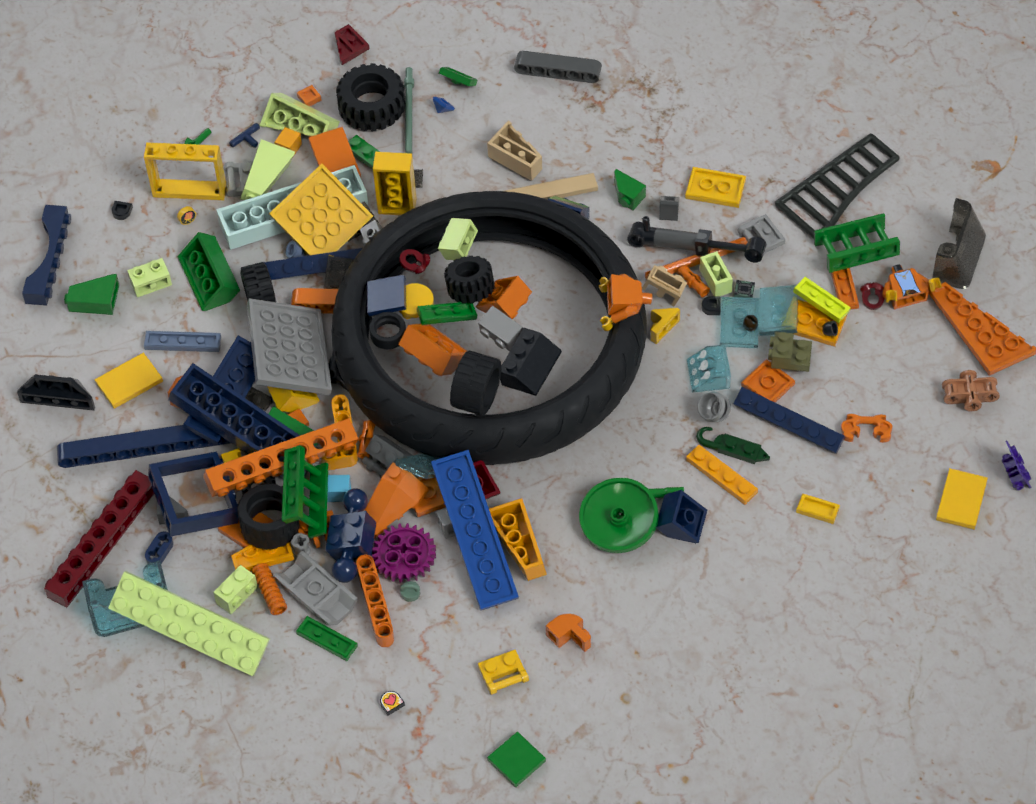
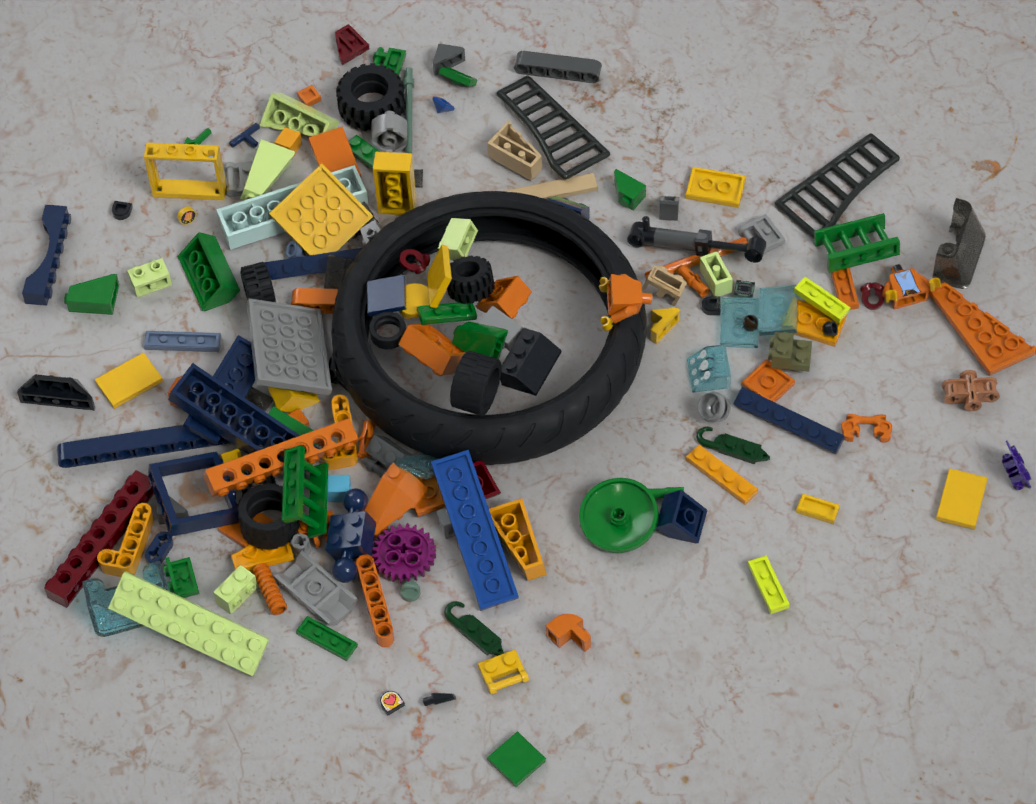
none -> light orange beam [97,503,154,577]
none -> green bracket [163,557,200,598]
none -> light grey brick [371,111,407,152]
none -> green plate [373,47,406,75]
none -> black bar [423,693,456,706]
none -> yellow tile [427,244,452,308]
none -> dark grey slope [433,43,465,76]
none -> dark green plate [444,601,504,656]
none -> green slope [452,321,508,359]
none -> pearl dark grey bar [497,76,610,180]
none -> neon yellow plate [748,555,790,614]

